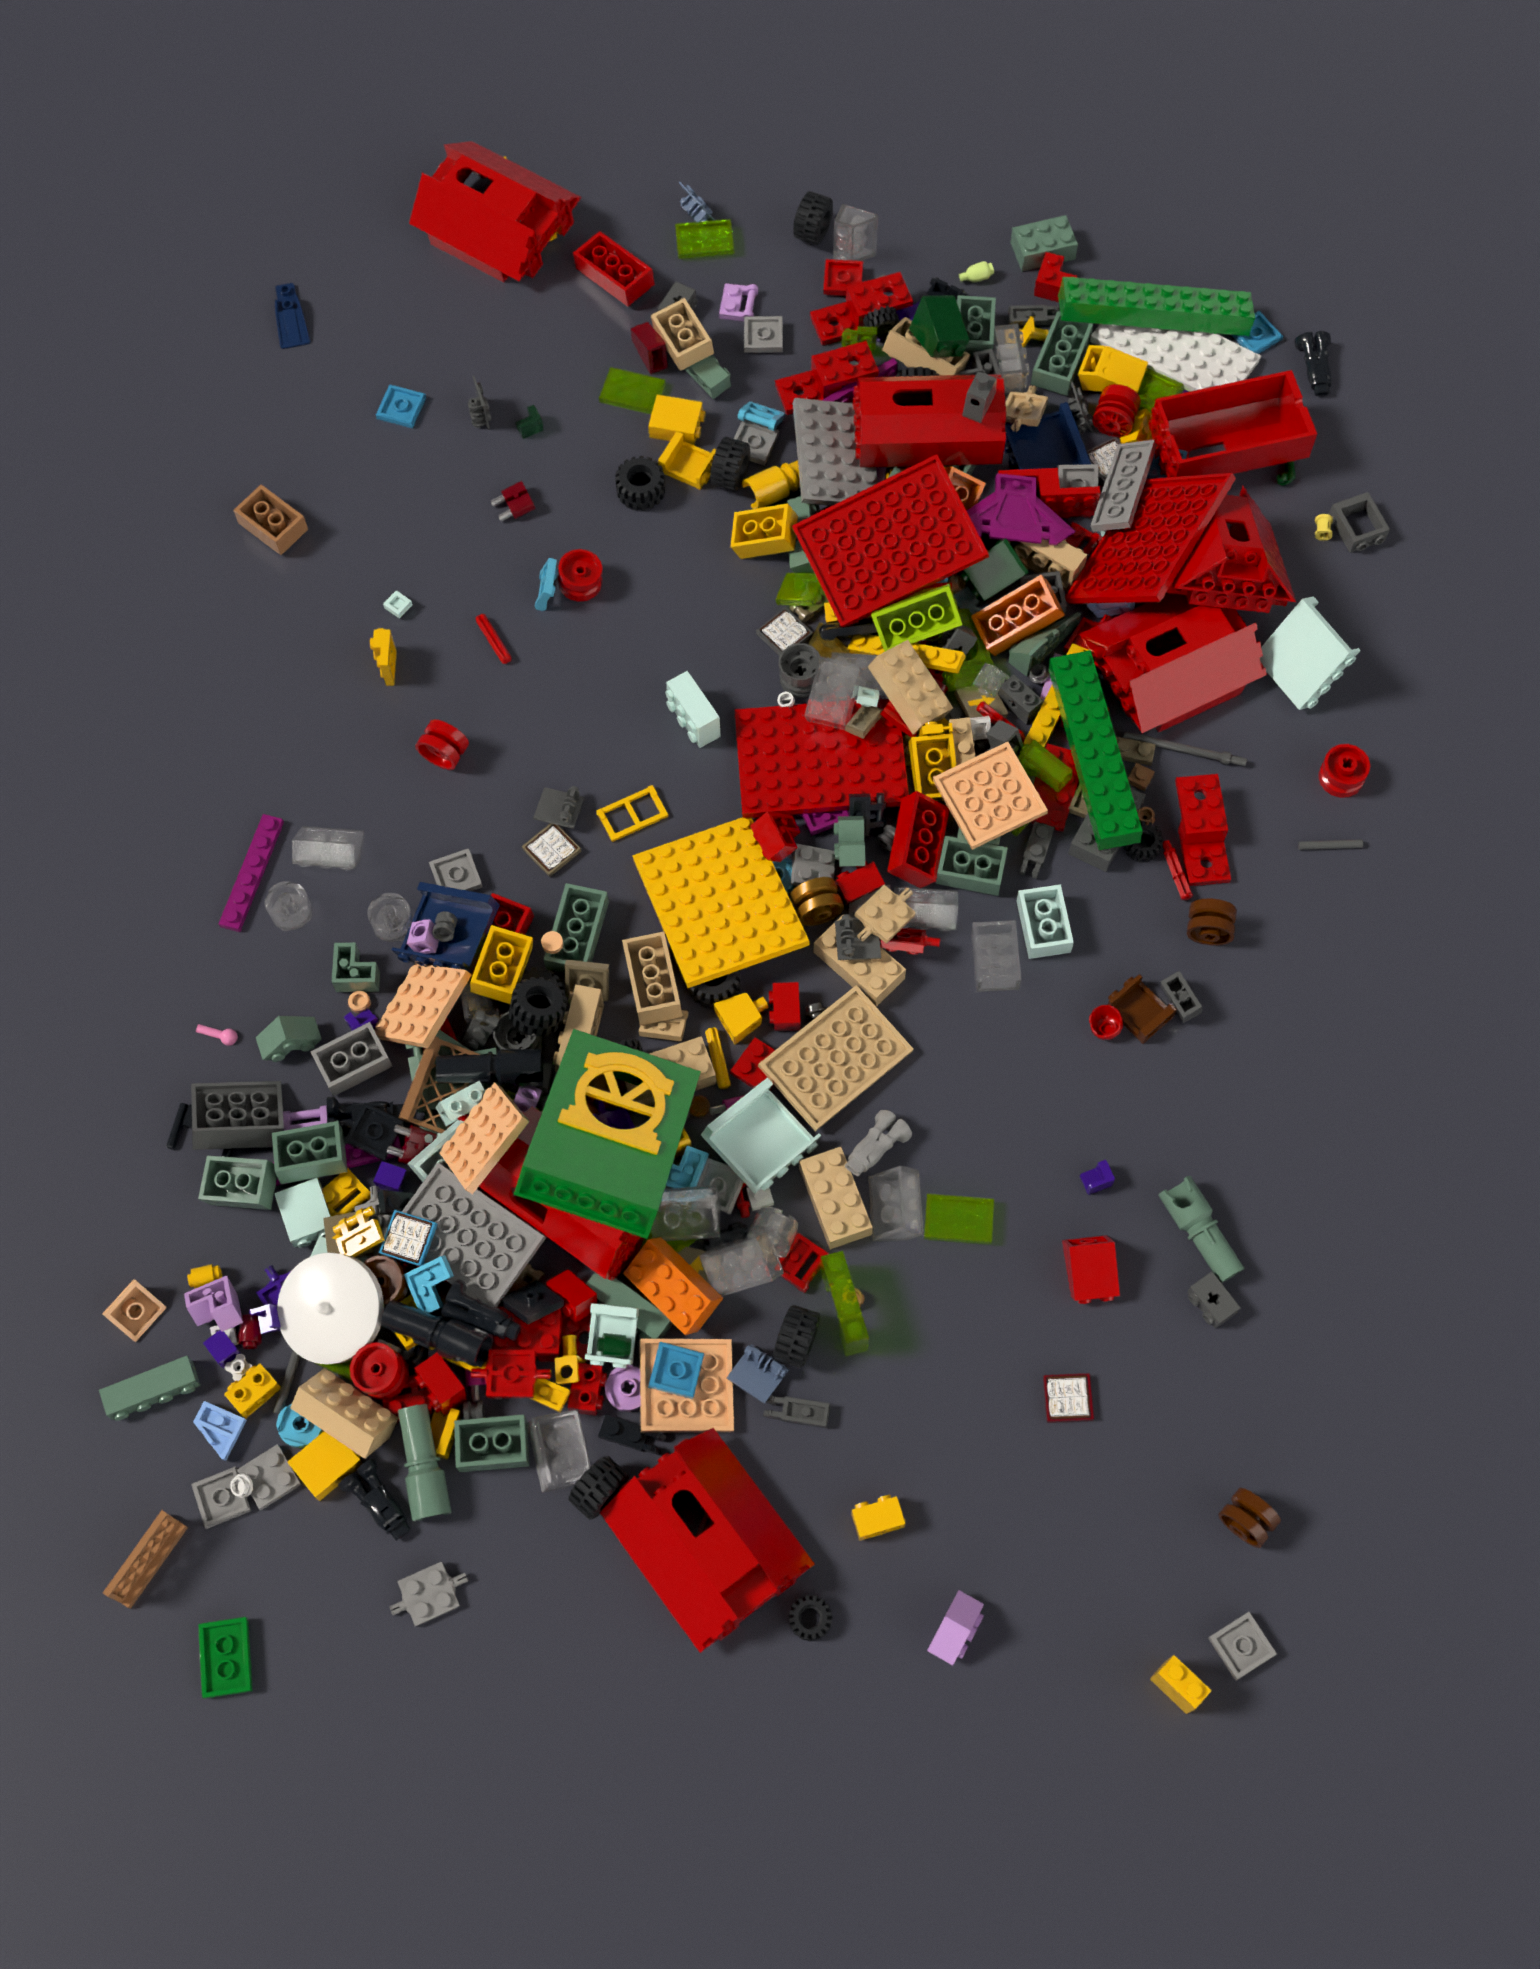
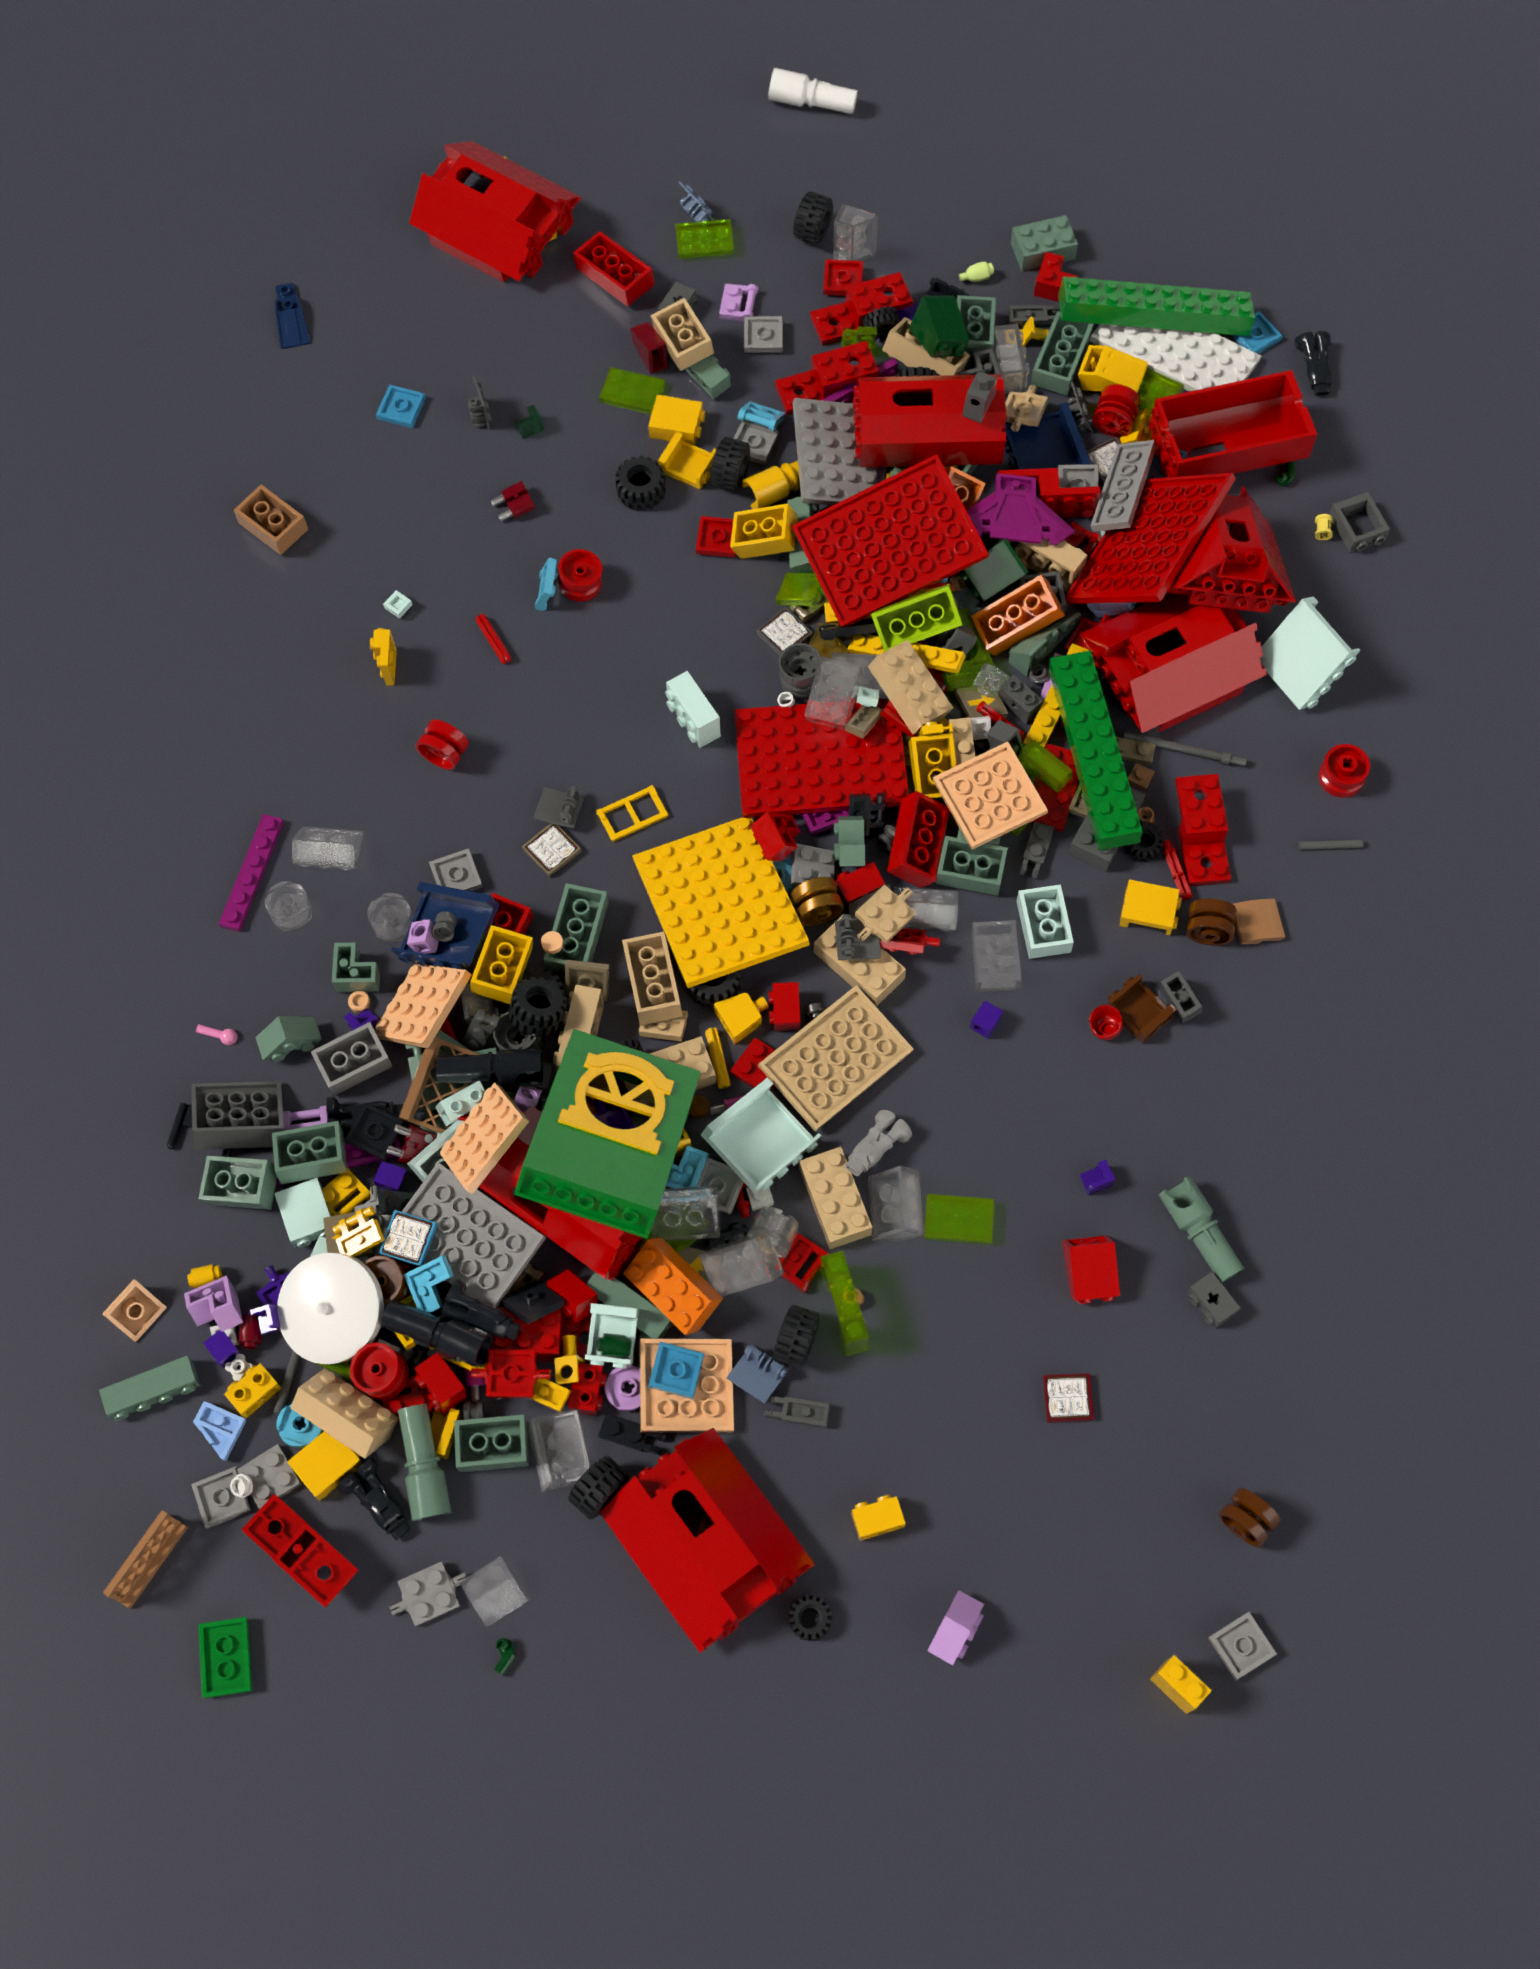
none -> red bracket [241,1493,359,1608]
none -> clear slope [459,1556,528,1627]
none -> dark green arm [494,1638,516,1677]
none -> red plate [696,516,736,558]
none -> white piece [768,68,858,114]
none -> dark purple panel [970,1001,1003,1039]
none -> yellow panel [1119,879,1182,935]
none -> medium nougat slope [1233,899,1285,944]

